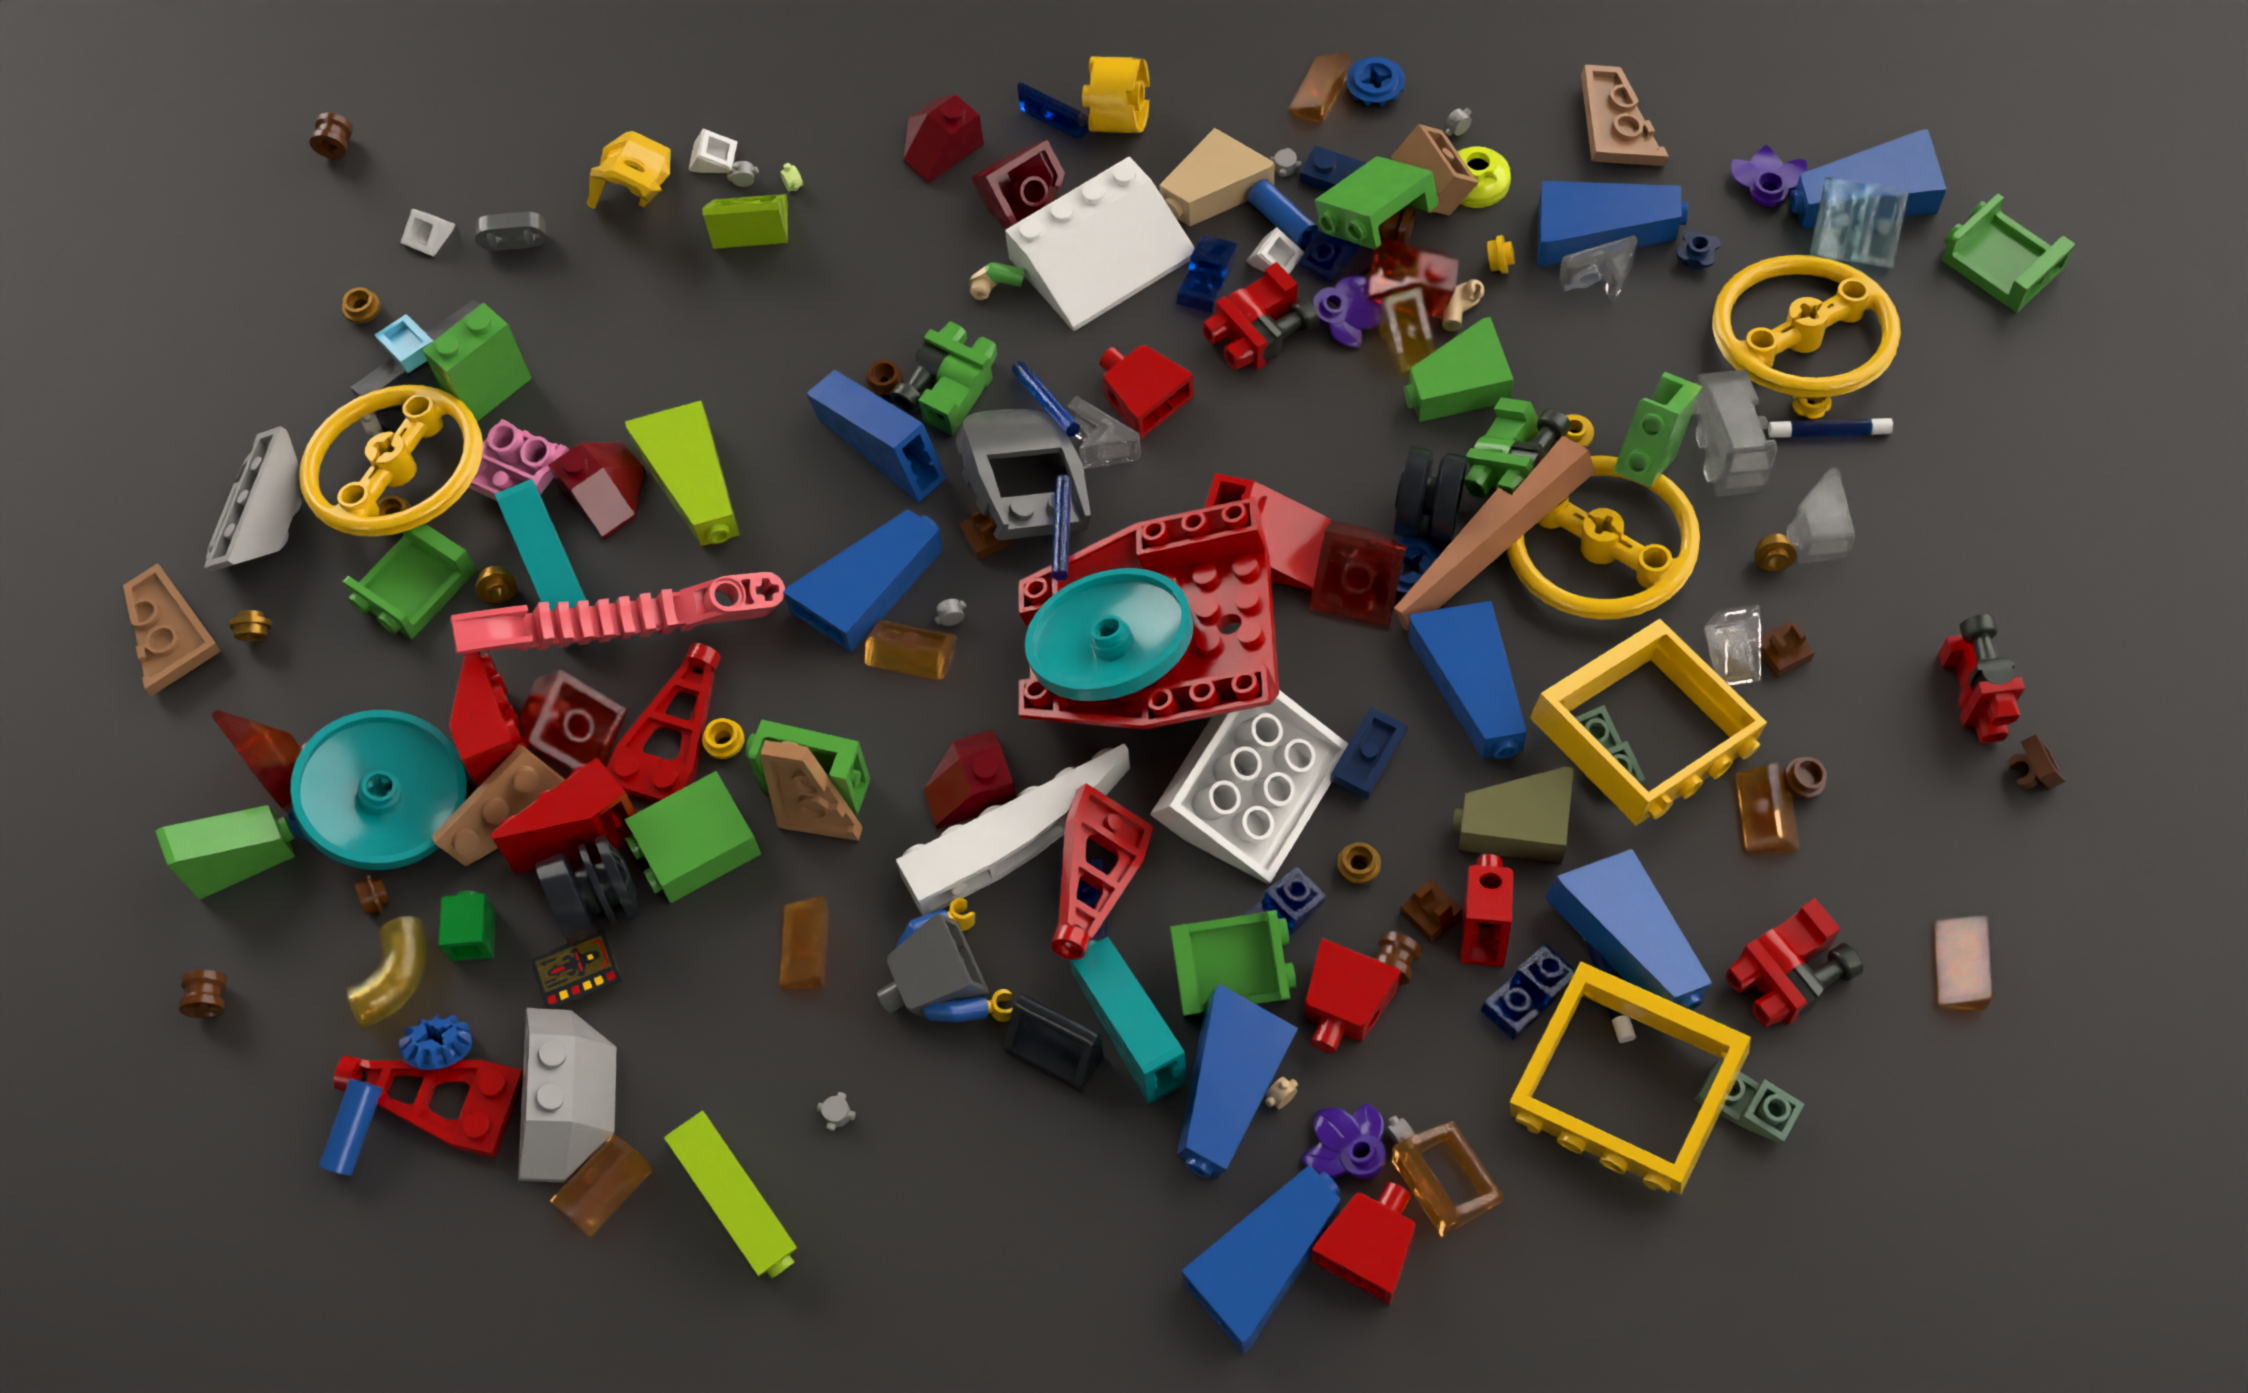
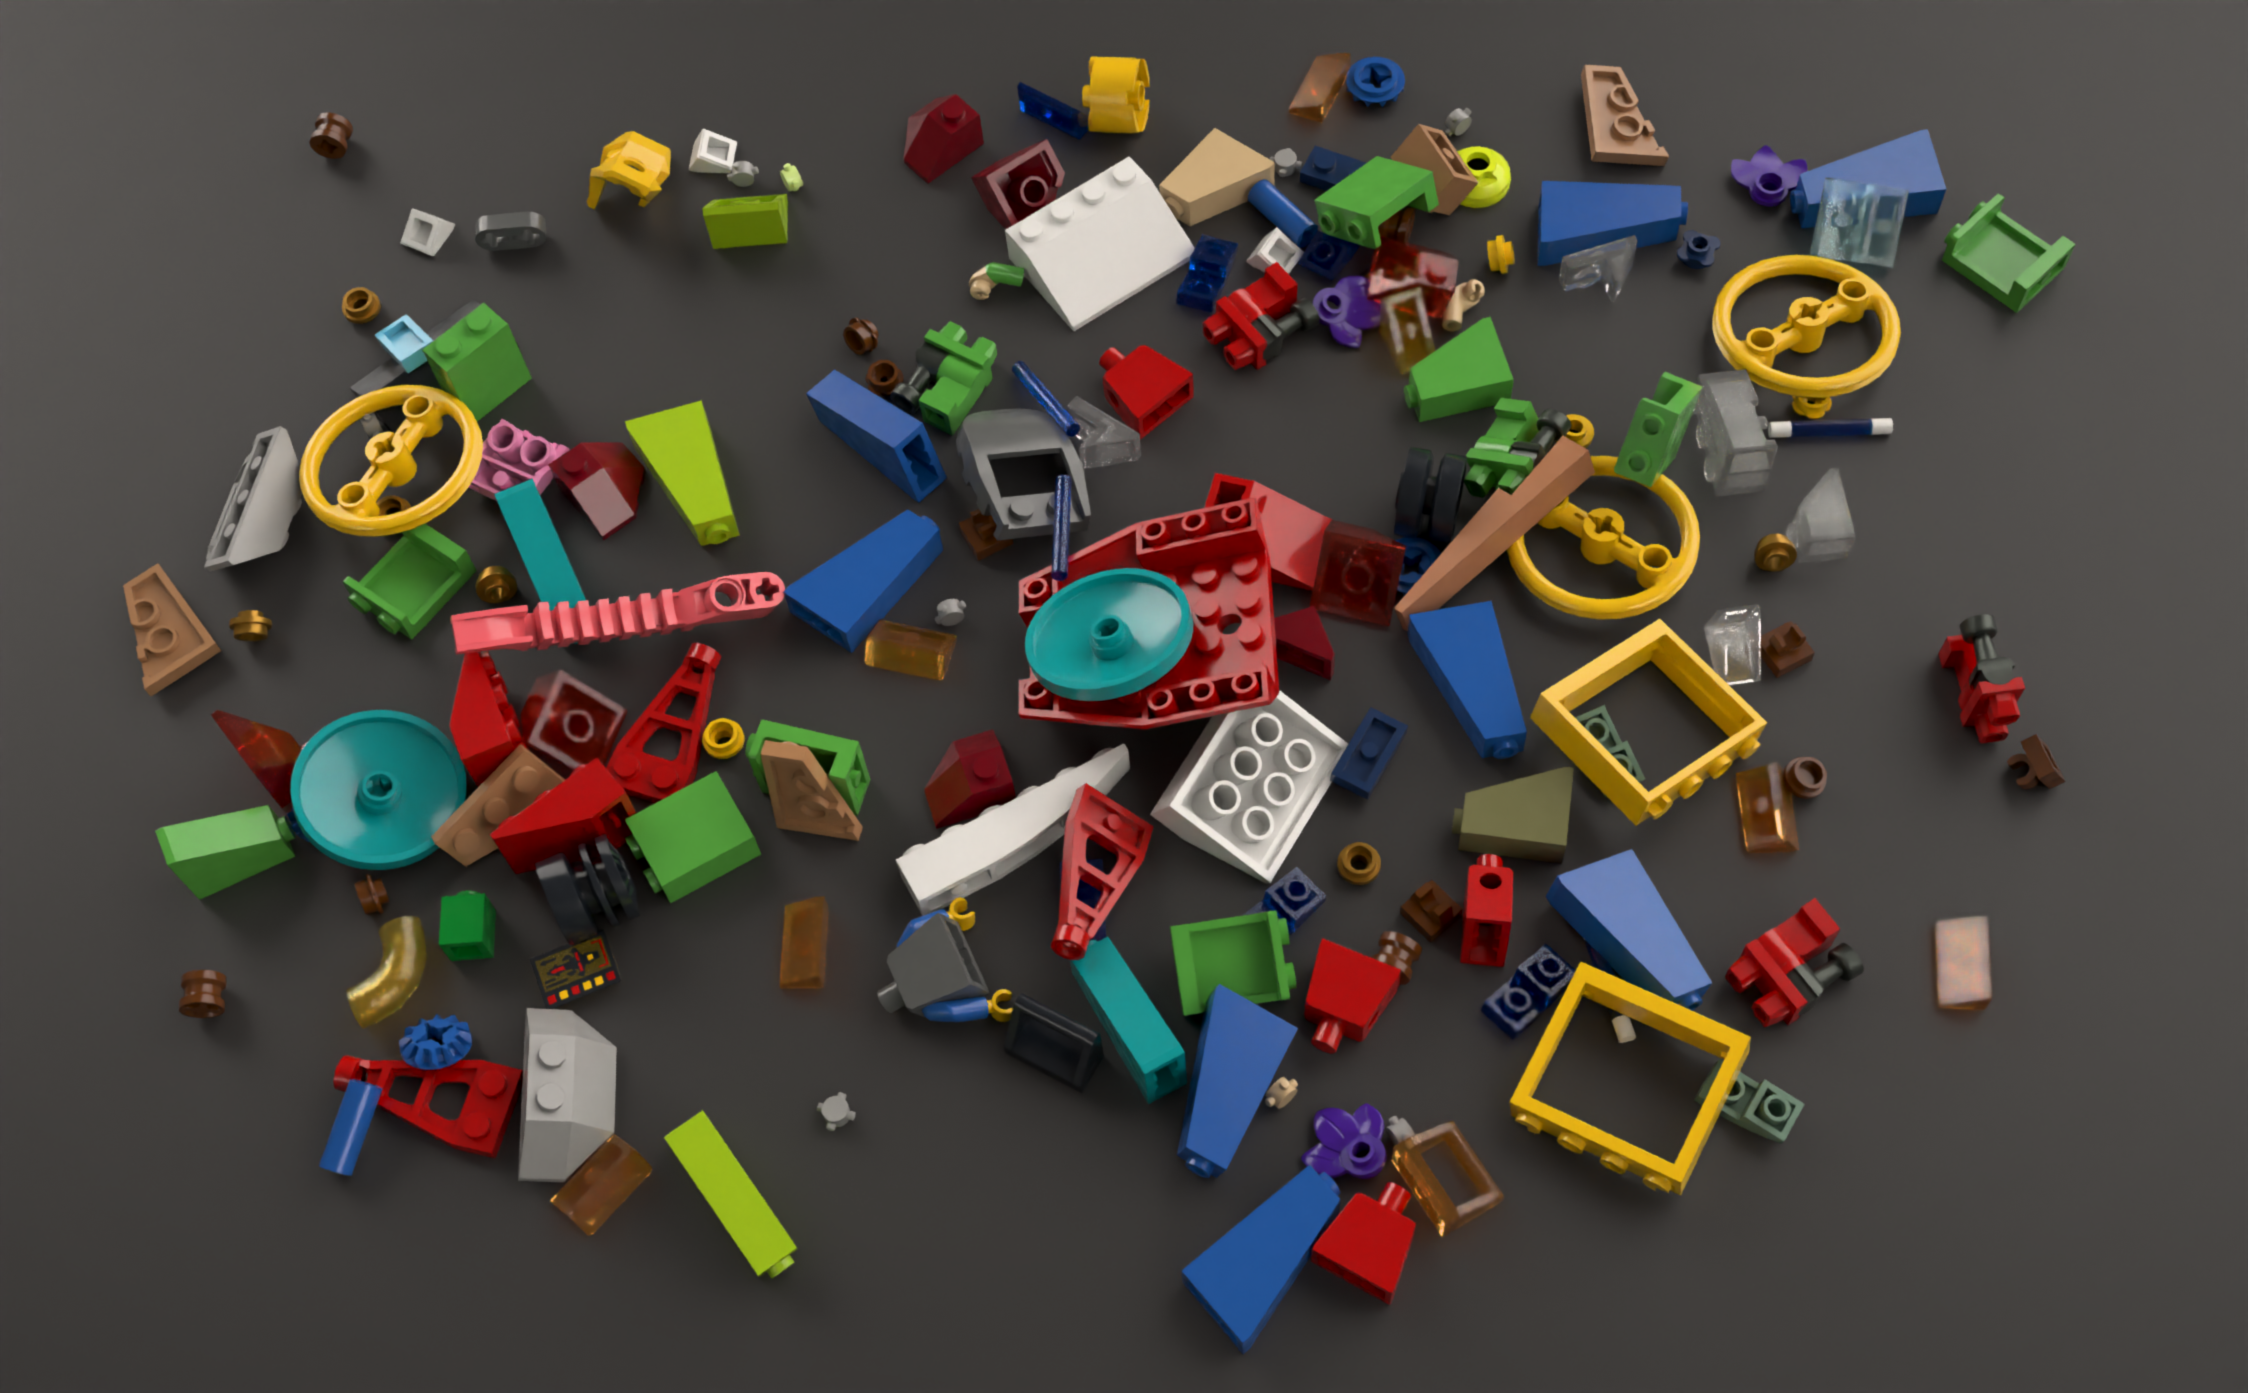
none -> reddish brown plate [843,317,879,354]
none -> dark red slope [1274,606,1335,681]

